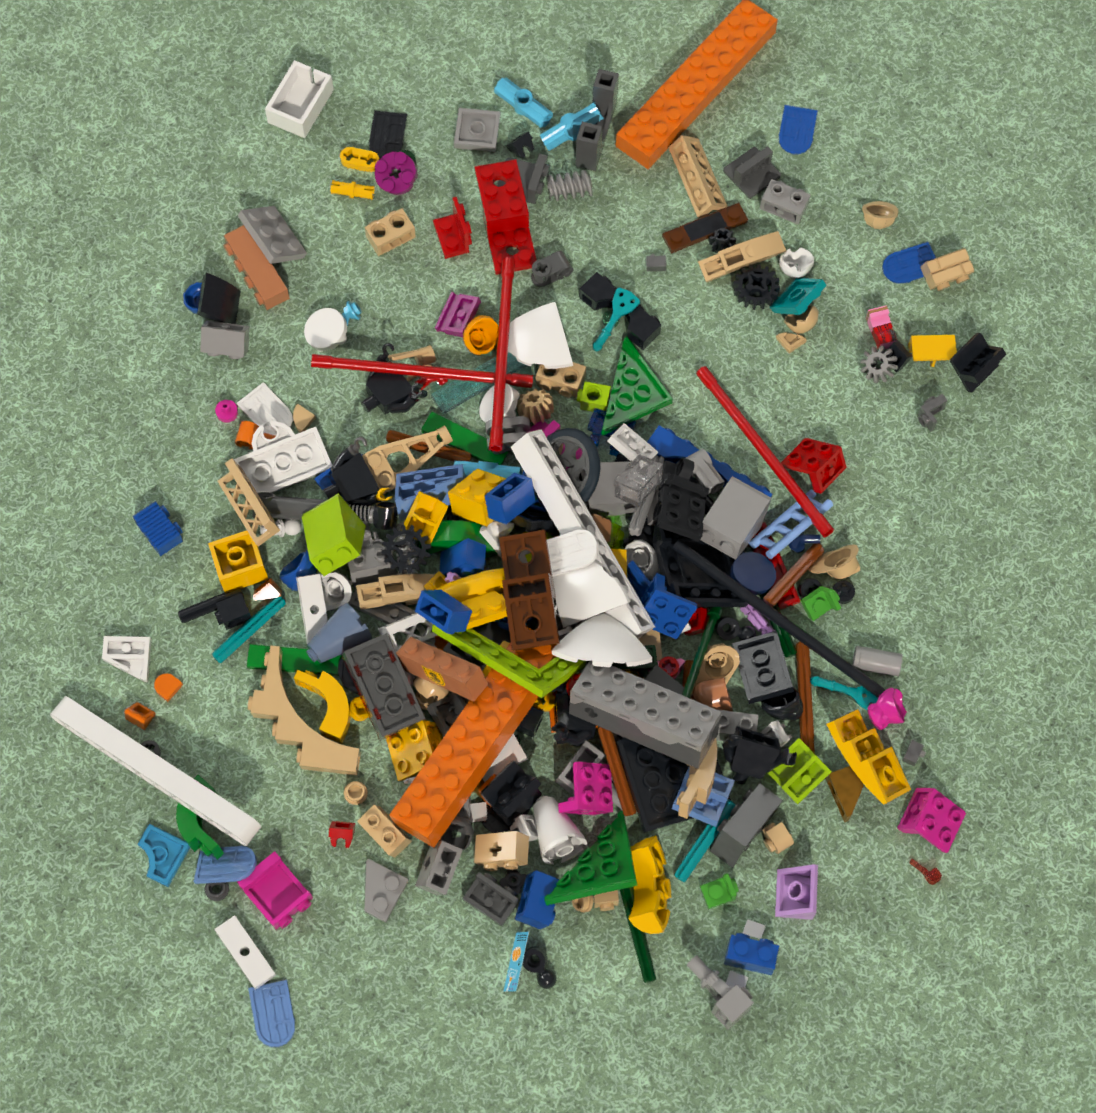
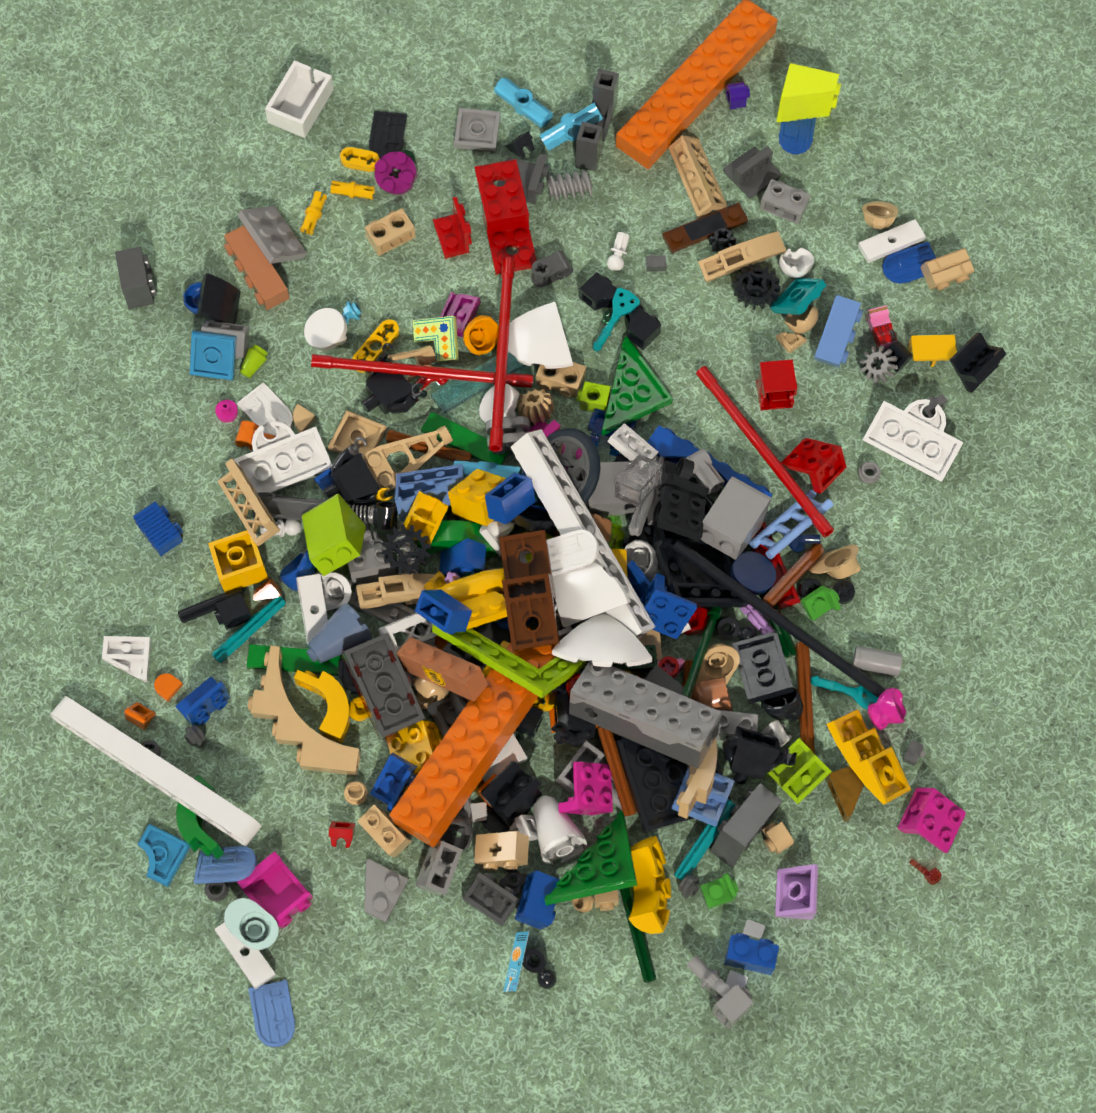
none -> dark grey brick [115,247,157,309]
none -> blue bracket [175,676,230,726]
none -> dark grey plate [184,725,206,748]
none -> dark azure tile [190,331,237,381]
none -> light aqua piece [224,898,279,950]
none -> lime cone [239,344,268,379]
none -> yellow pin [300,191,327,235]
none -> tan tile [328,410,387,454]
none -> yellow beam [352,319,399,373]
none -> blue bracket [370,753,417,812]
none -> yellowish green tile [413,316,459,362]
none -> white axle [607,232,630,271]
none -> dark grey plate [678,875,700,898]
none -> dark purple plate [725,82,750,110]
none -> red piece [756,359,798,411]
none -> neon yellow slope [776,63,841,123]
none -> medium blue wedge [814,295,864,368]
none -> white tile [858,219,926,263]
none -> light grey plate [858,462,881,484]
none -> white plate [863,399,963,482]

